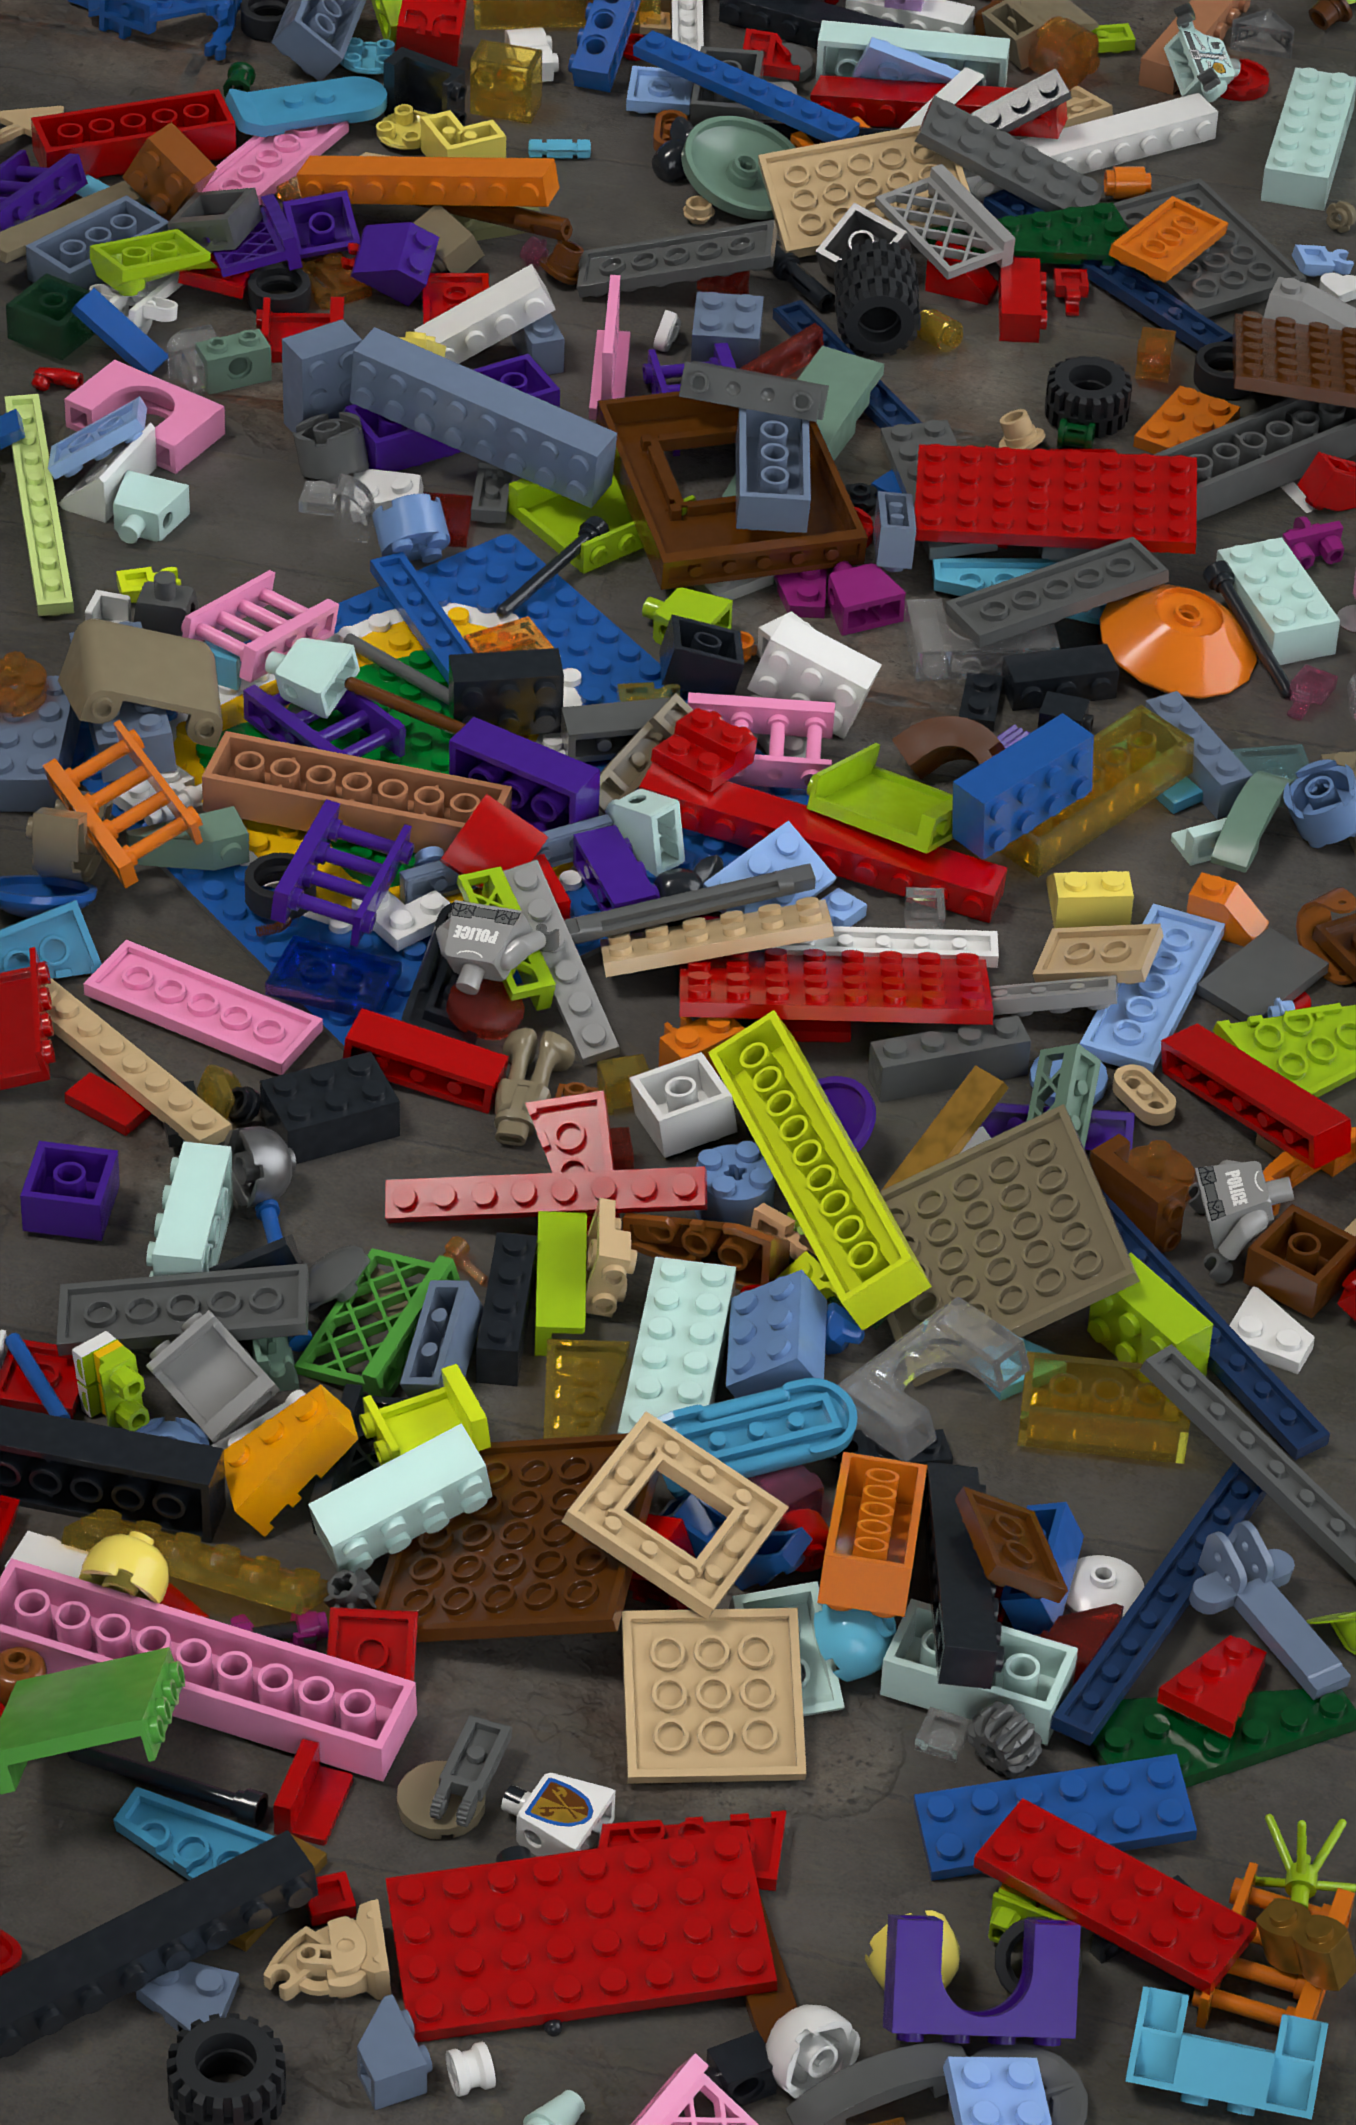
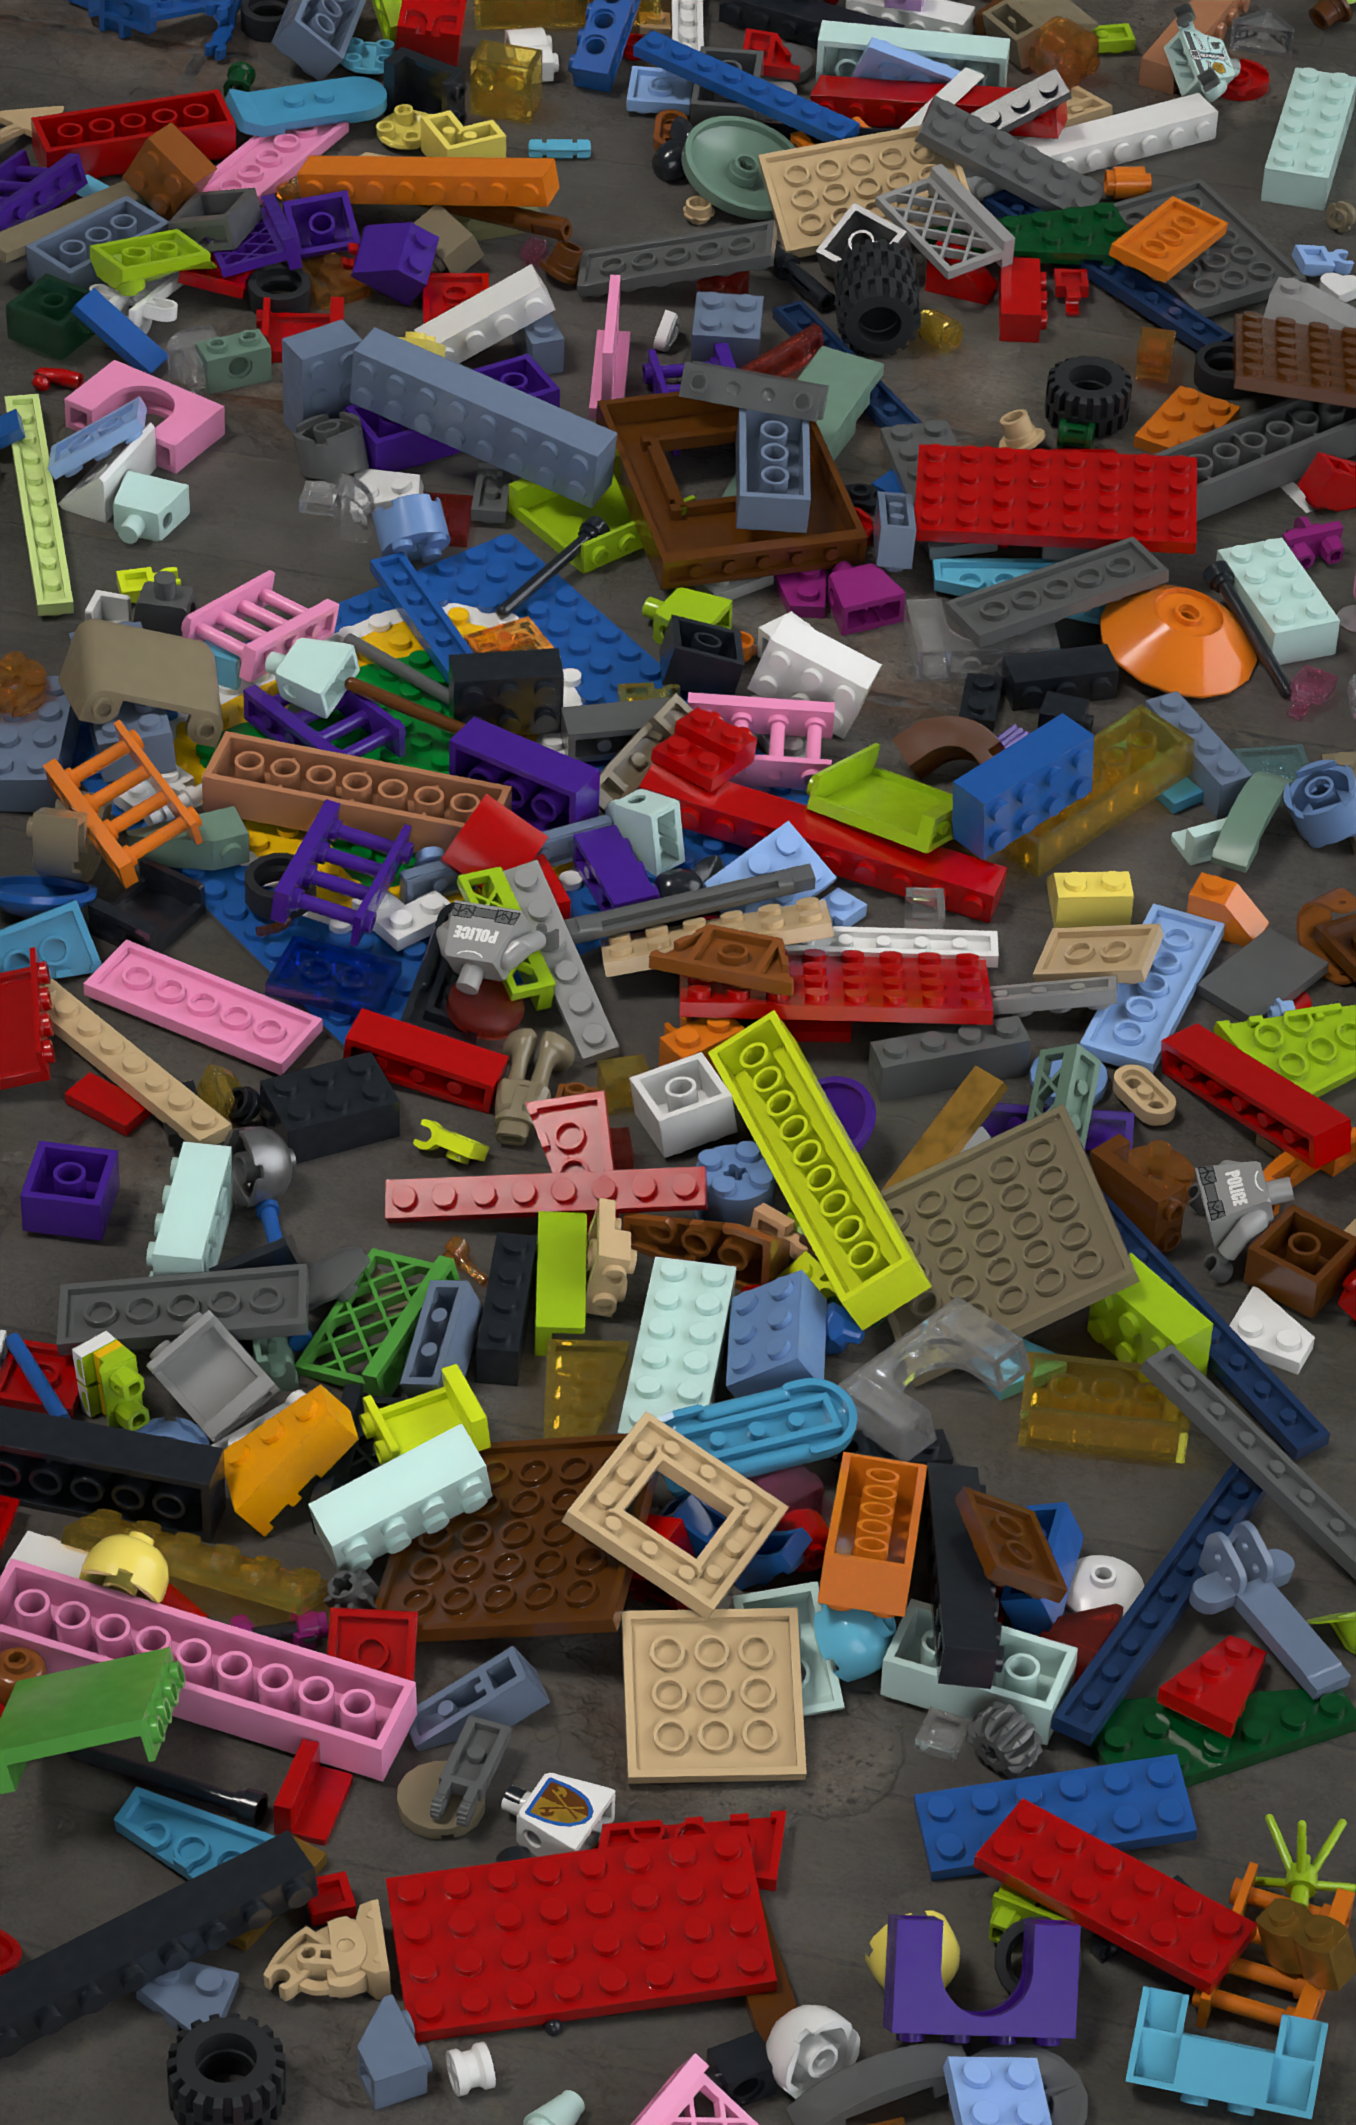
none -> black panel [88,857,206,953]
none -> sand blue slope [409,1646,550,1751]
none -> neon yellow plate [413,1119,490,1165]
none -> dark orange wing [649,924,794,997]

